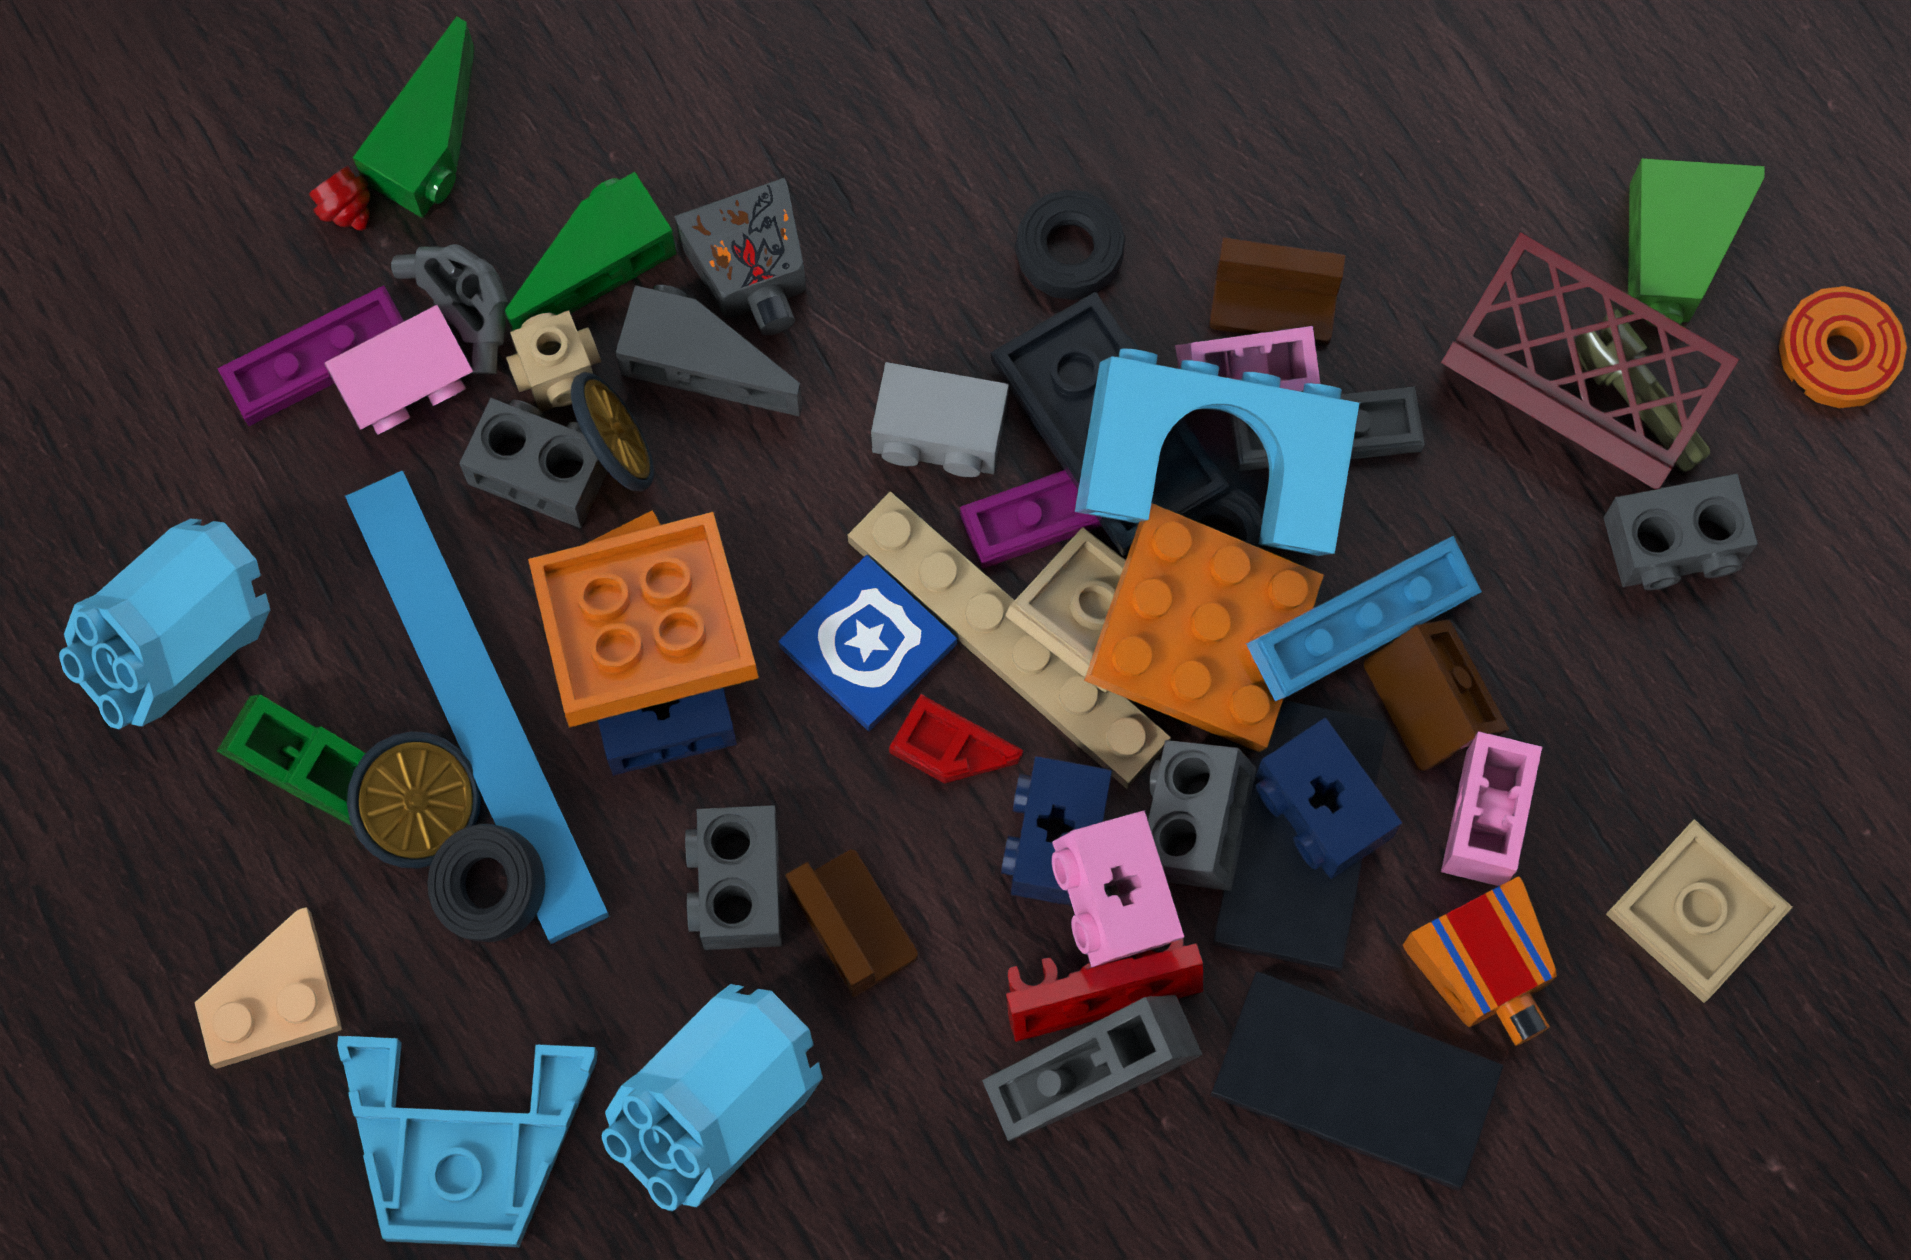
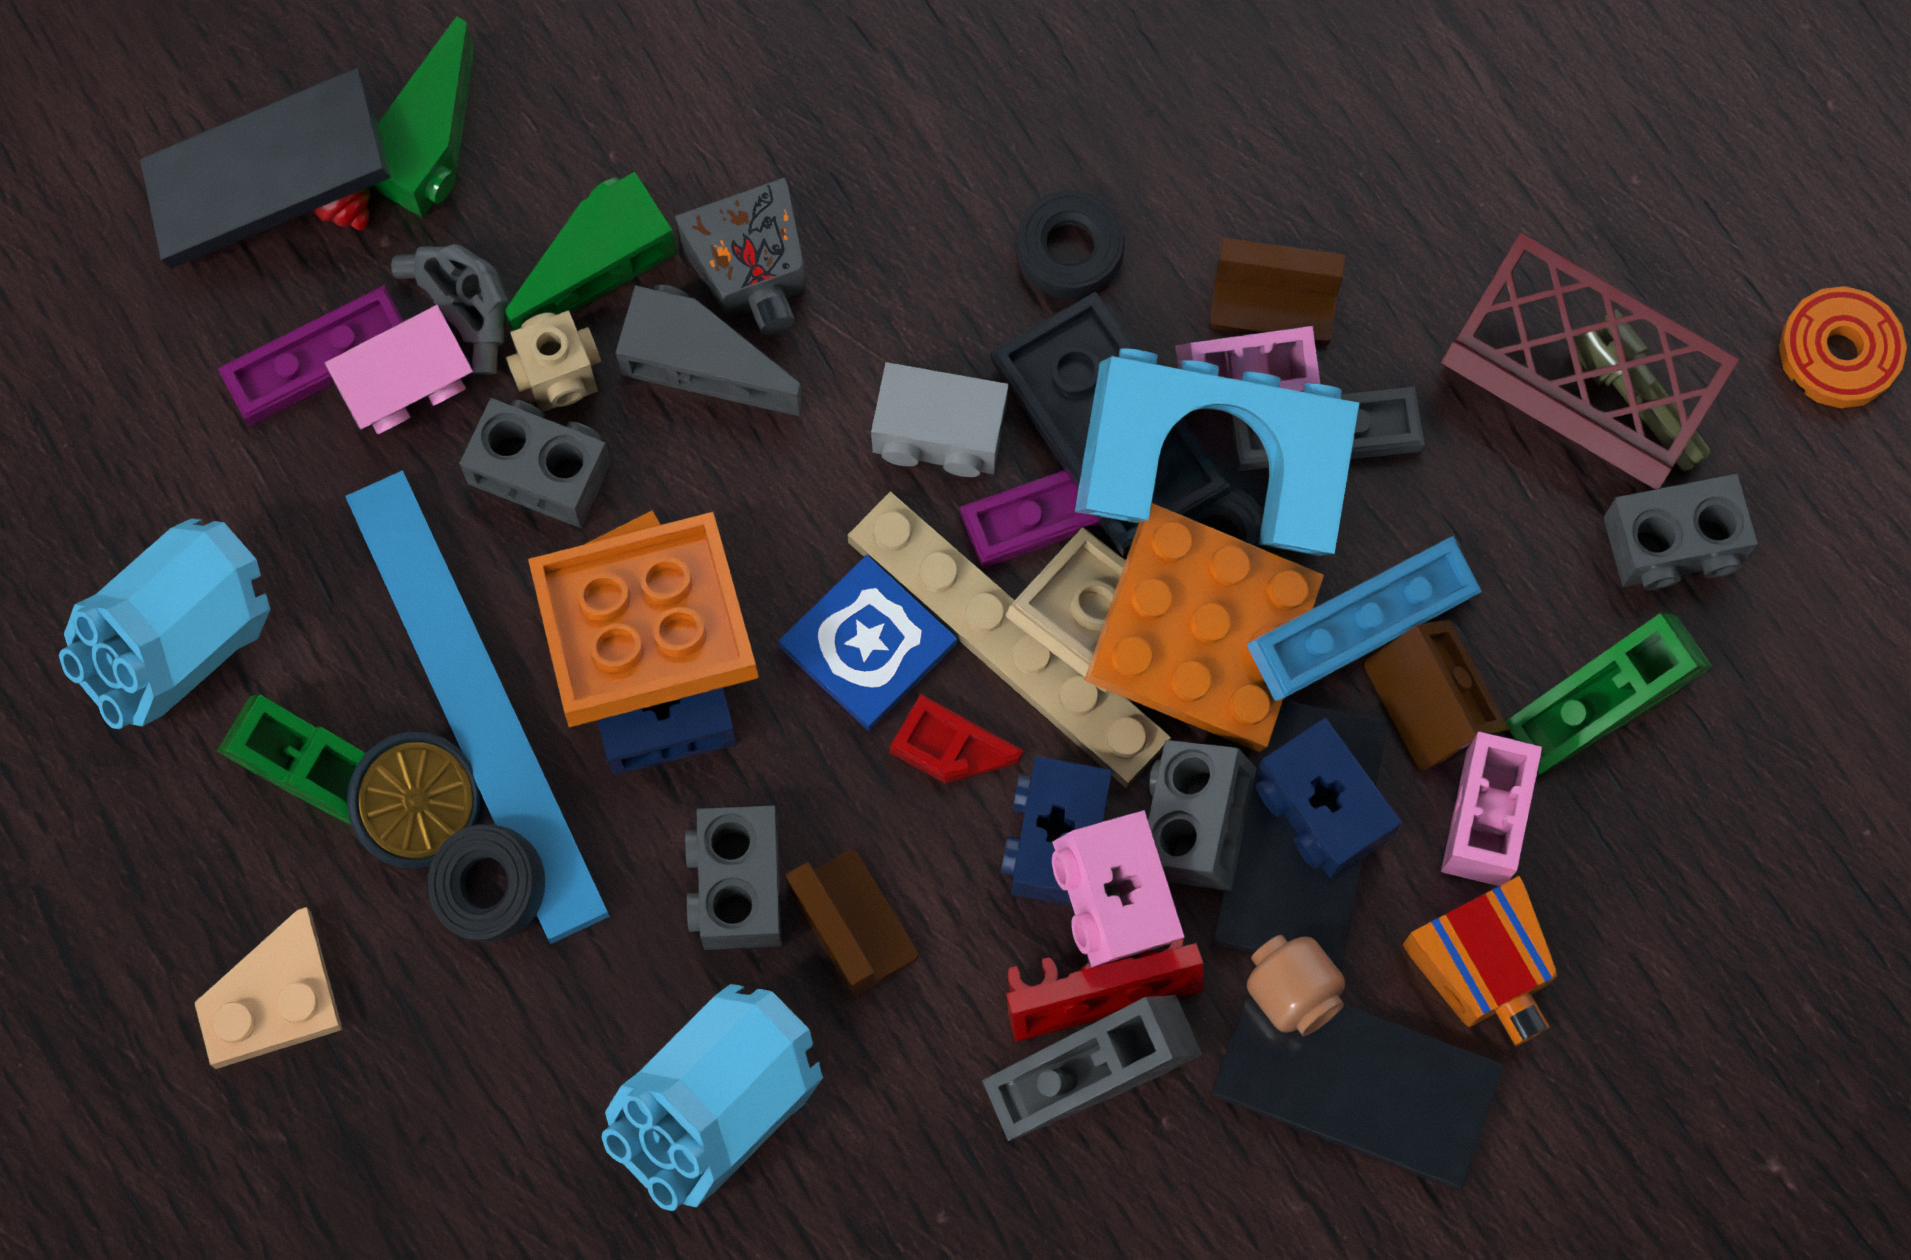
medium azure wing [337,1036,598,1247] -> none
wheel [571,372,654,491] -> none
tan tile [1606,819,1792,1003] -> none
bright green slope [1628,159,1764,326] -> none
none -> black tile [140,67,391,269]
none -> nougat head [1247,935,1345,1036]
none -> green slope [1505,613,1713,775]

